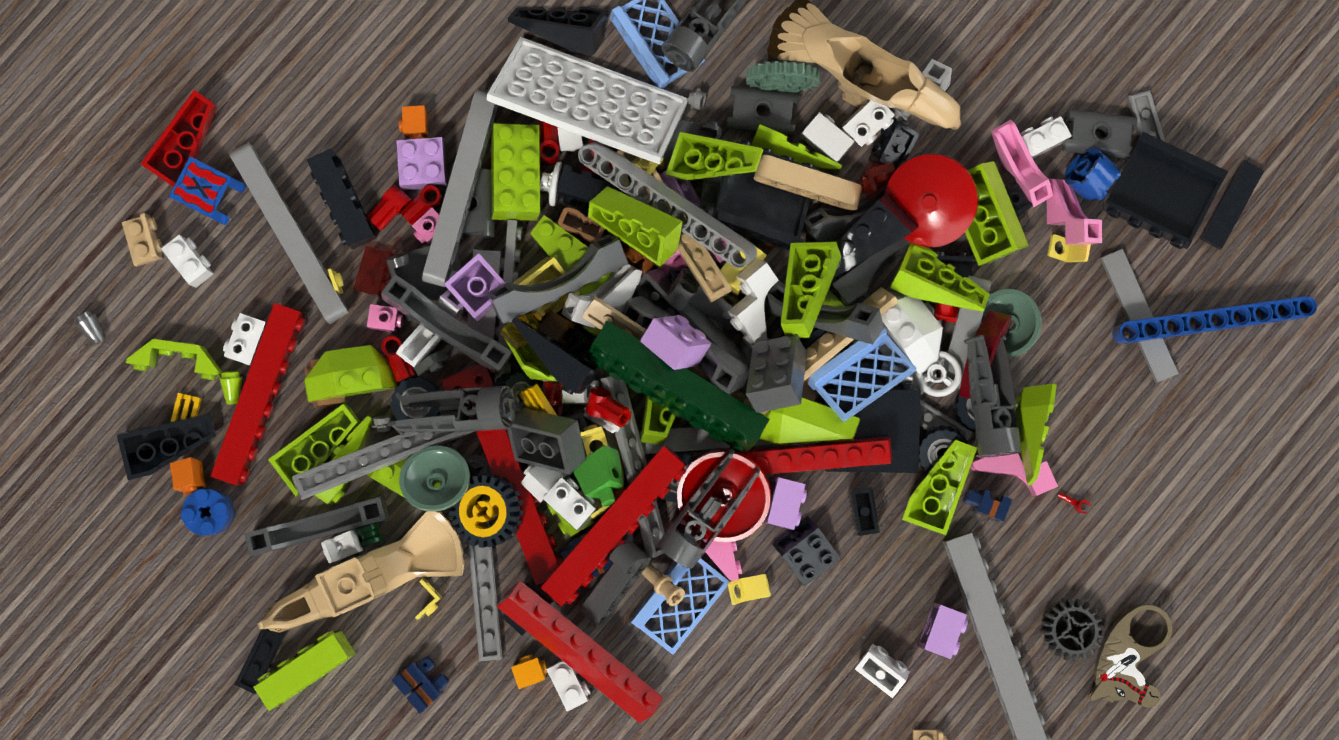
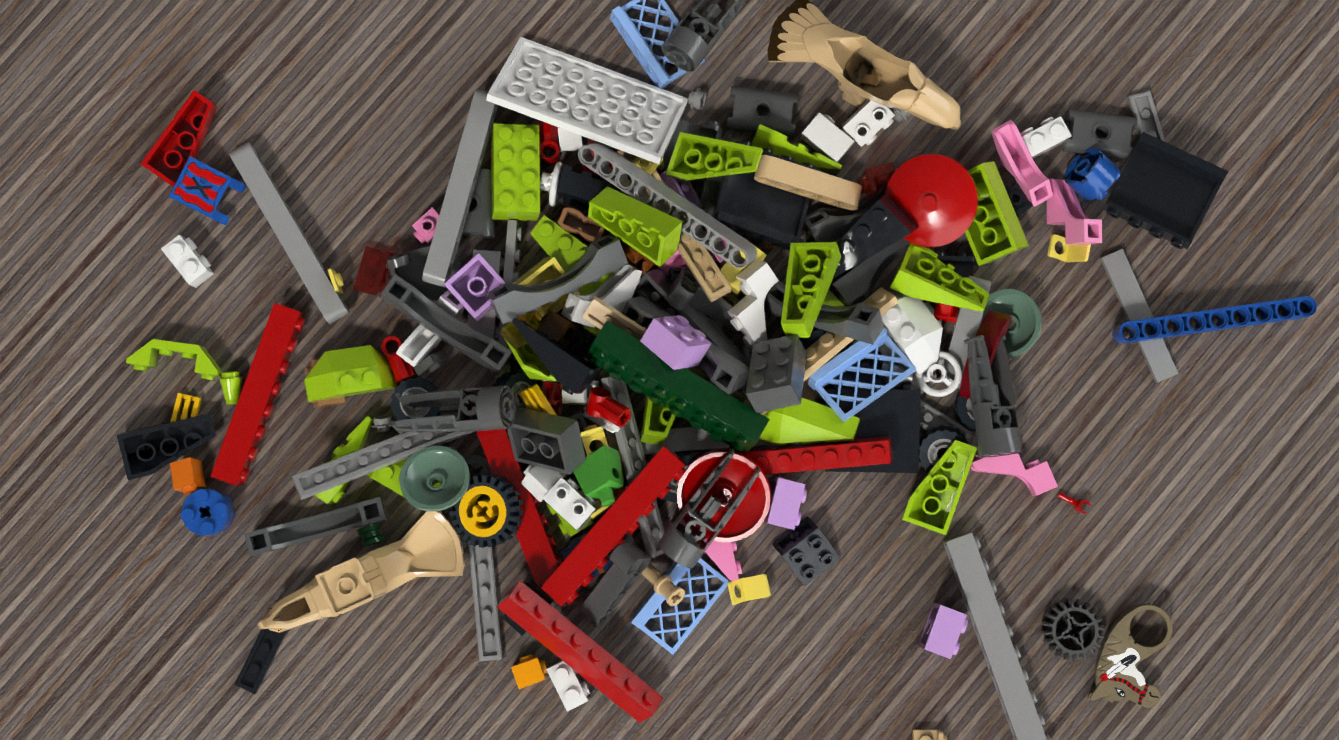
flat silver cone [74,310,106,346] -> none
tan bracket [122,212,163,267] -> none
white brick [223,313,267,366] -> none
lime brick [253,630,356,711] -> none
lime wedge [268,404,361,497] -> none
black wedge [306,148,377,249] -> none
white bracket [321,529,363,563] -> none
red piece [366,185,413,231] -> none
bright pink brick [367,304,403,333] -> none
dark blue hips [392,656,450,714] -> none
lavender brick [396,137,448,191] -> none
orange brick [398,105,429,139] -> none
red piece [400,185,444,225] -> none
light yellow bracket [415,578,442,620] -> none
red brick [442,364,495,390] -> none
black wedge [508,7,608,55] -> none
sand green gear [746,61,821,93] -> none
black brick [847,487,880,536] -> none
white brick [855,643,910,698] -> none
black bracket [869,121,920,173] -> none
white brick [922,59,952,91] -> none
dark blue hips [962,489,1013,522] -> none
lime wedge [1015,384,1057,486] -> none
black tile [1200,160,1264,250] -> none

